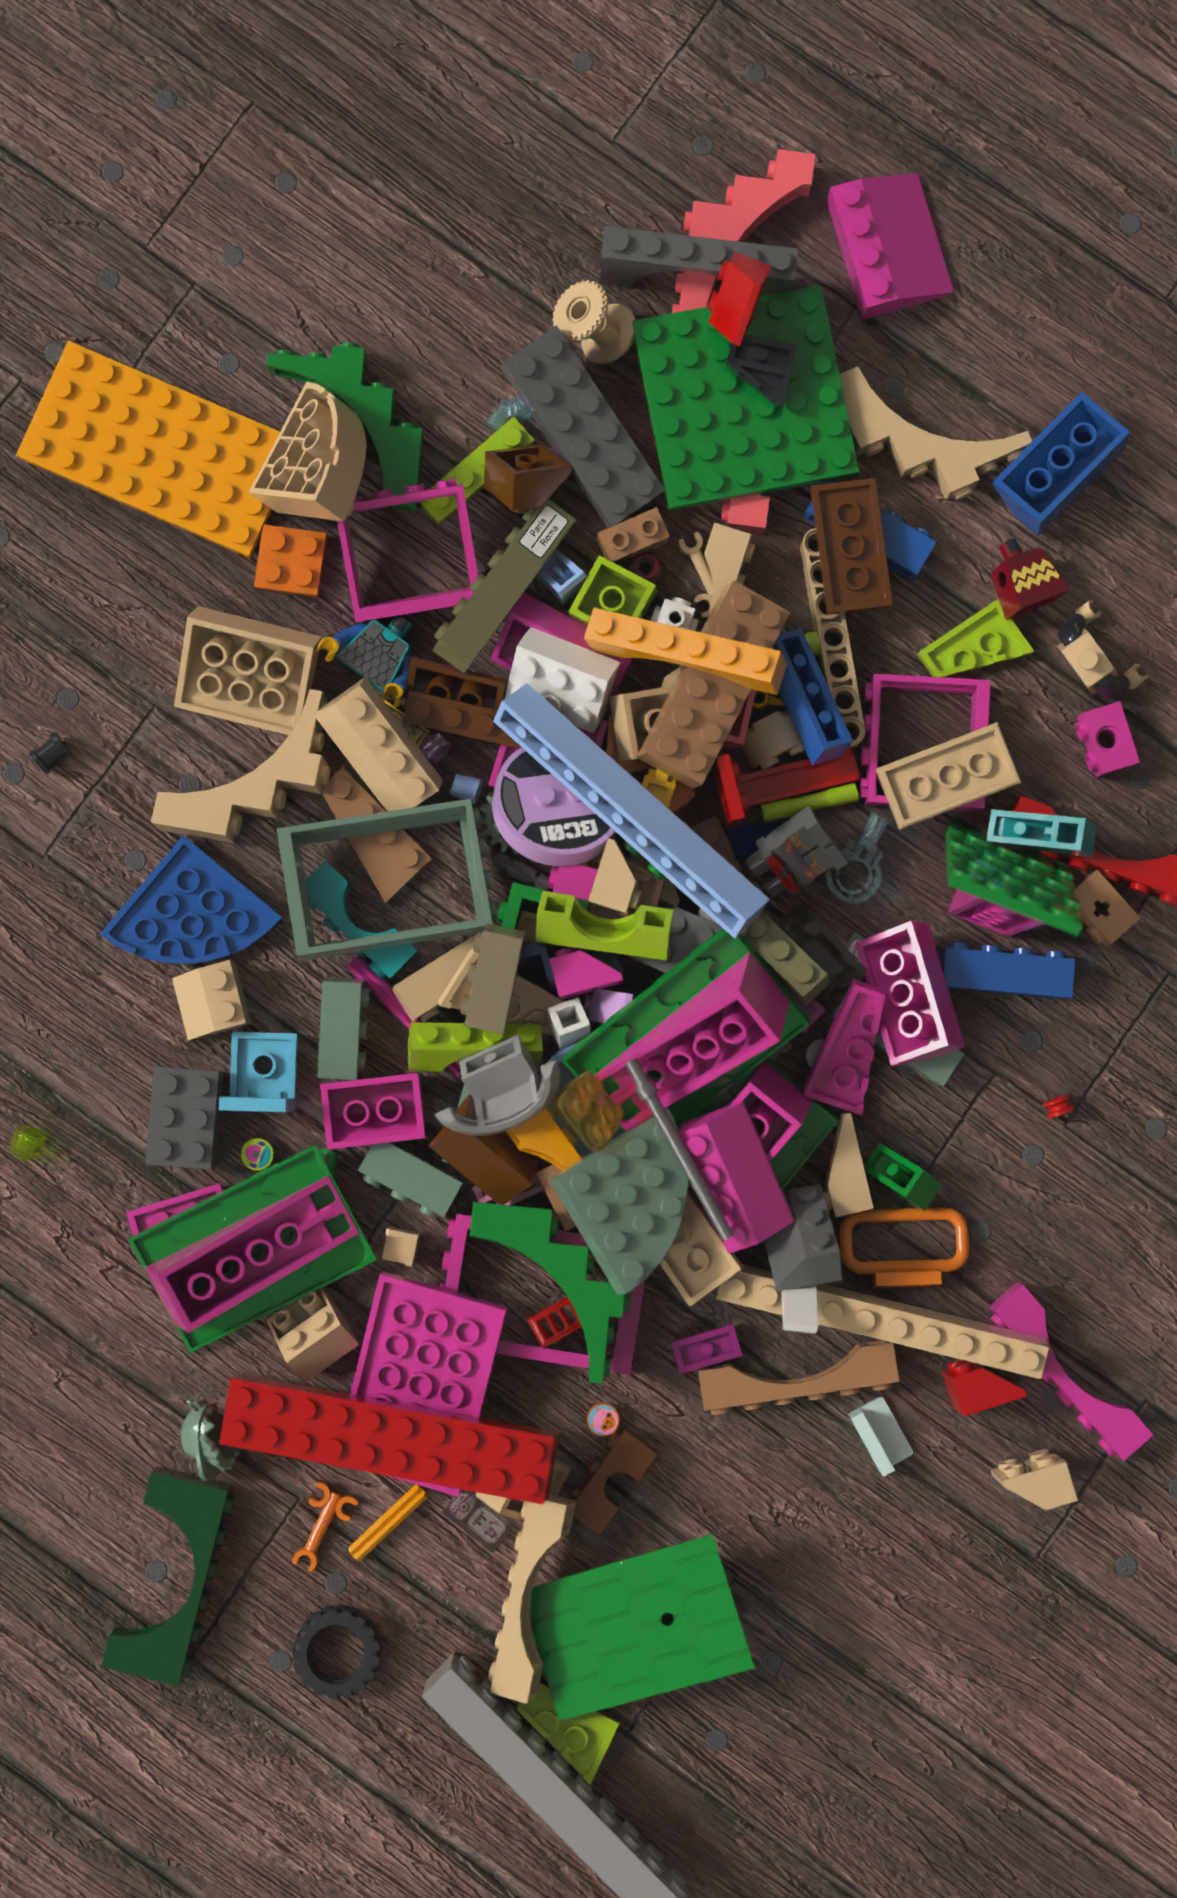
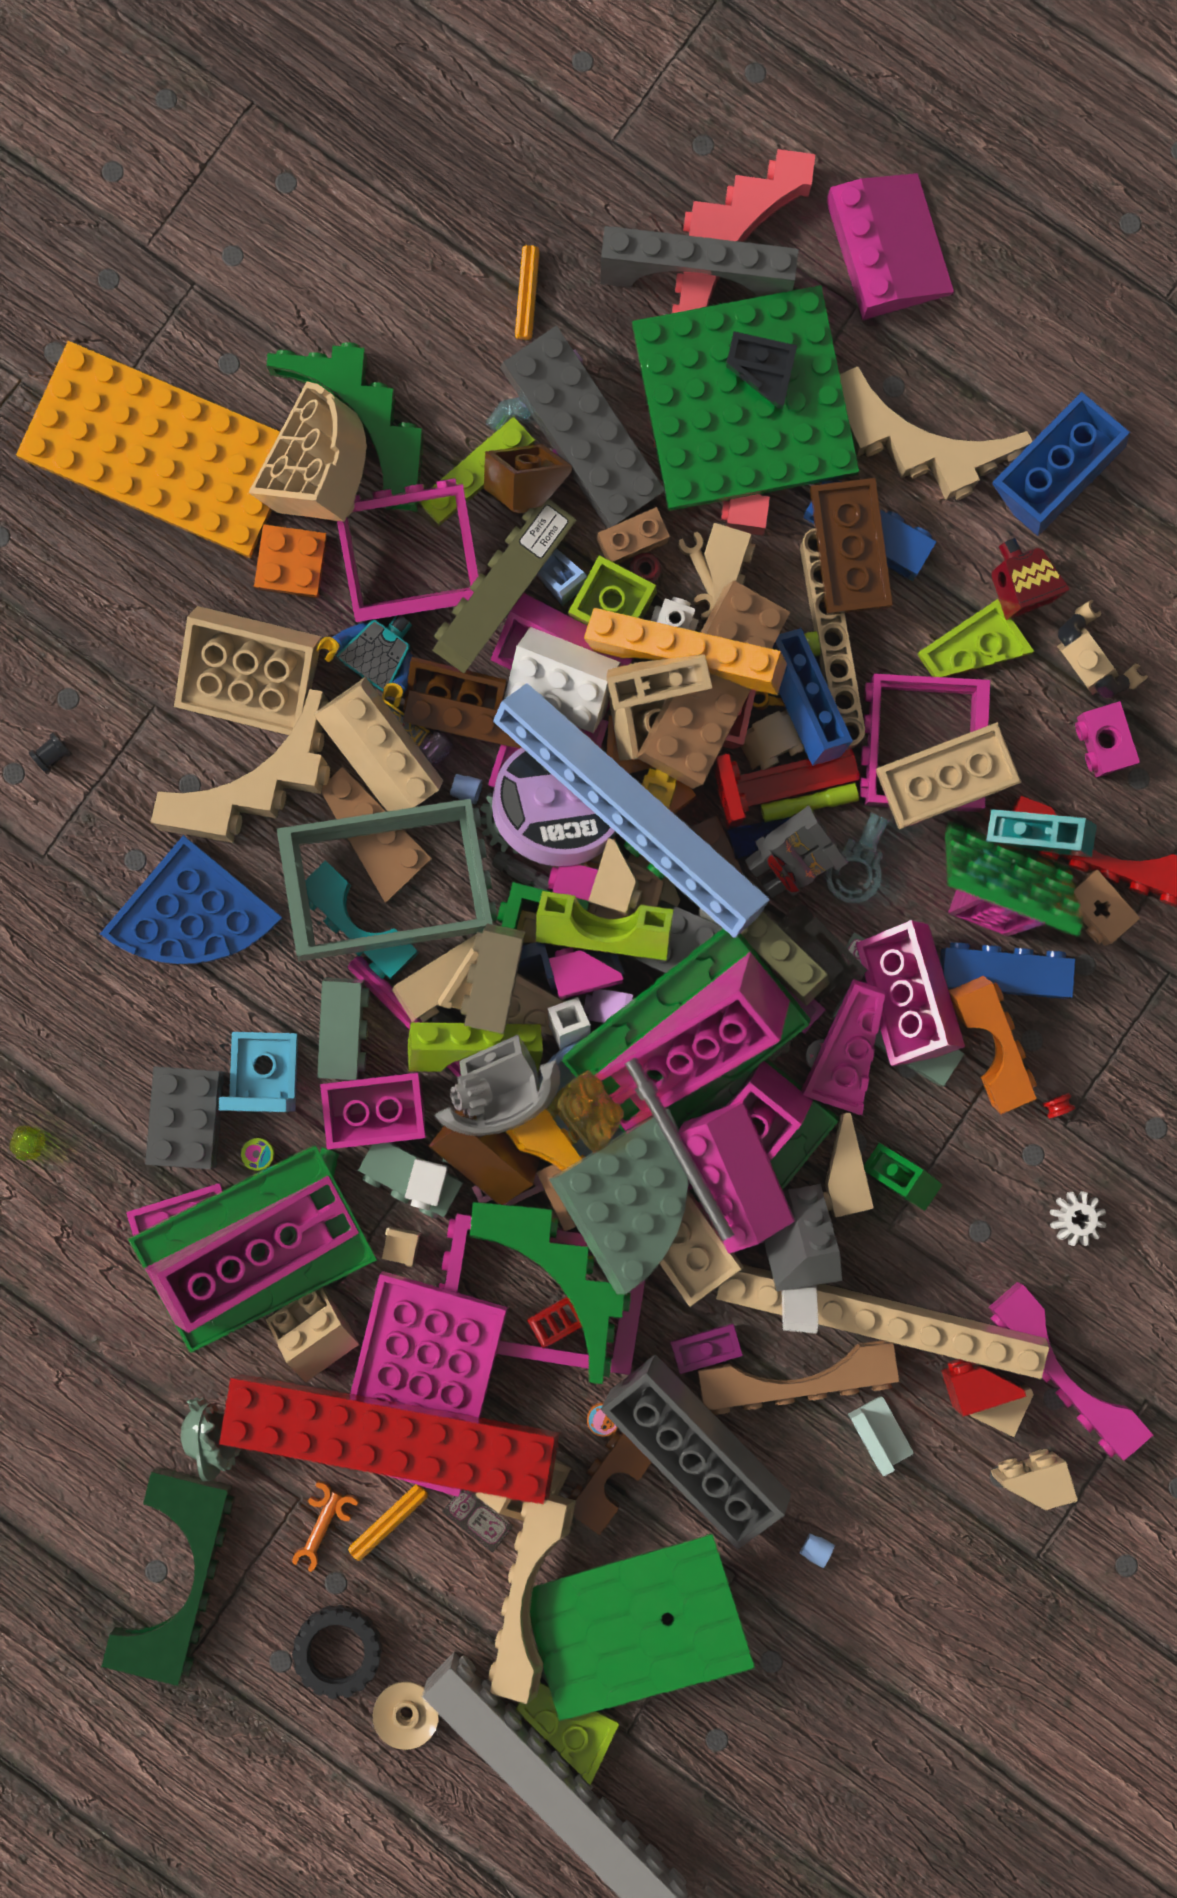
tan slope [172,960,251,1040] -> none
tan hose [552,280,636,364] -> none
red slope [707,252,772,346] -> none
orange bar [839,1207,970,1289] -> none
none -> tan dish [373,1682,439,1750]
none -> white brick [405,1158,449,1210]
none -> light grey gear [451,1073,492,1117]
none -> light orange axle [515,245,540,340]
none -> dark grey brick [601,1354,791,1550]
none -> tan slope [607,654,712,710]
none -> light blue hose [800,1533,835,1568]
none -> orange arch [949,976,1037,1114]
none -> tan slope [970,1385,1033,1437]
none -> white gear [1050,1191,1106,1246]

